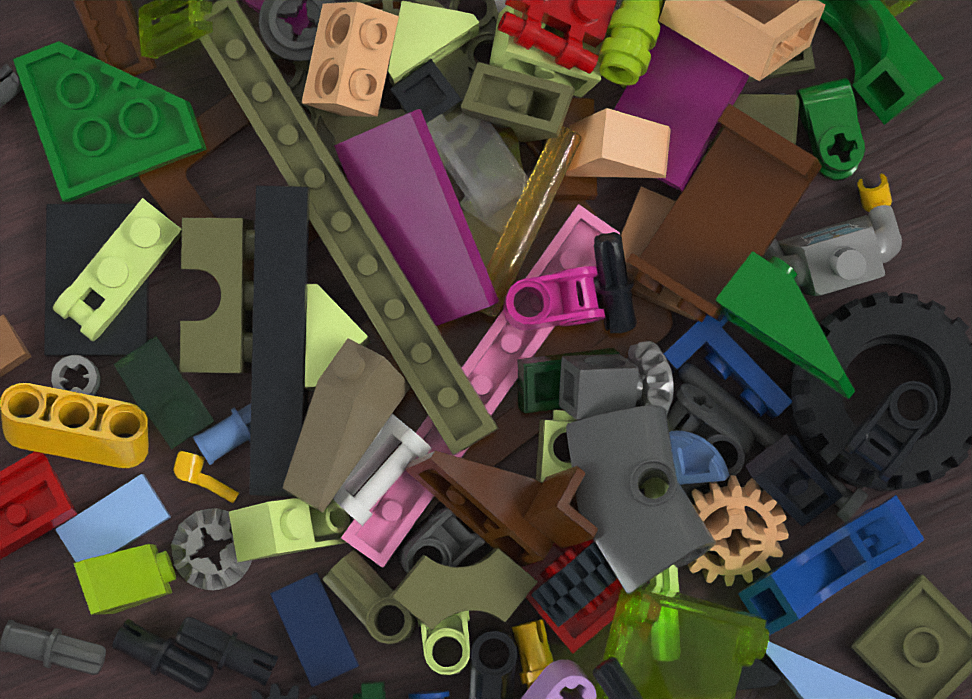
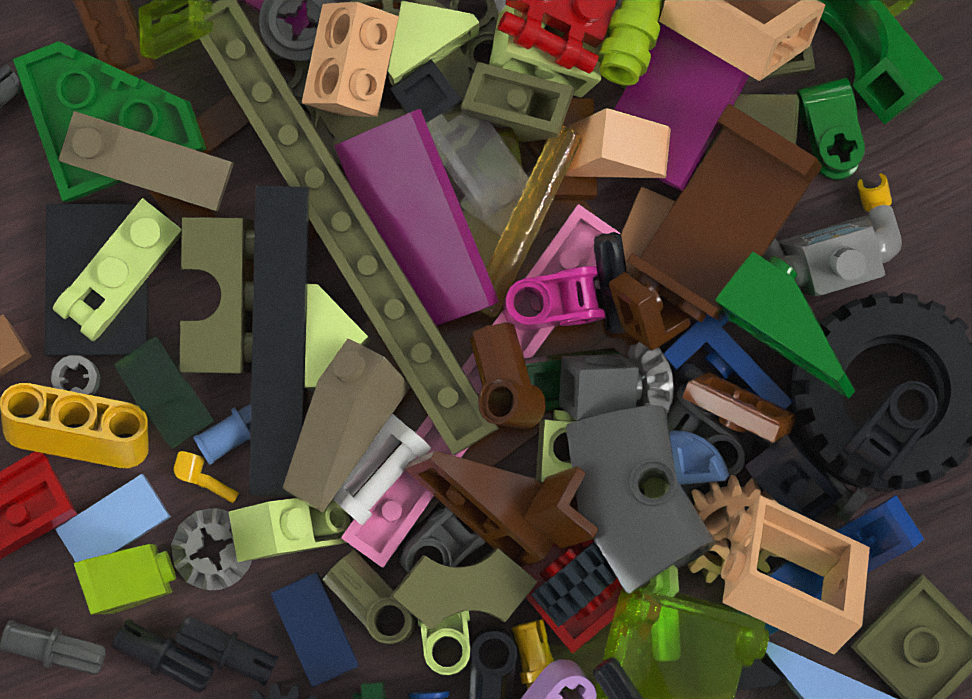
none -> dark tan slope [58,111,234,211]
none -> reddish brown piece [470,322,546,429]
none -> reddish brown bracket [608,272,691,351]
none -> dark orange plate [682,372,797,443]
none -> light nougat window [721,495,870,654]

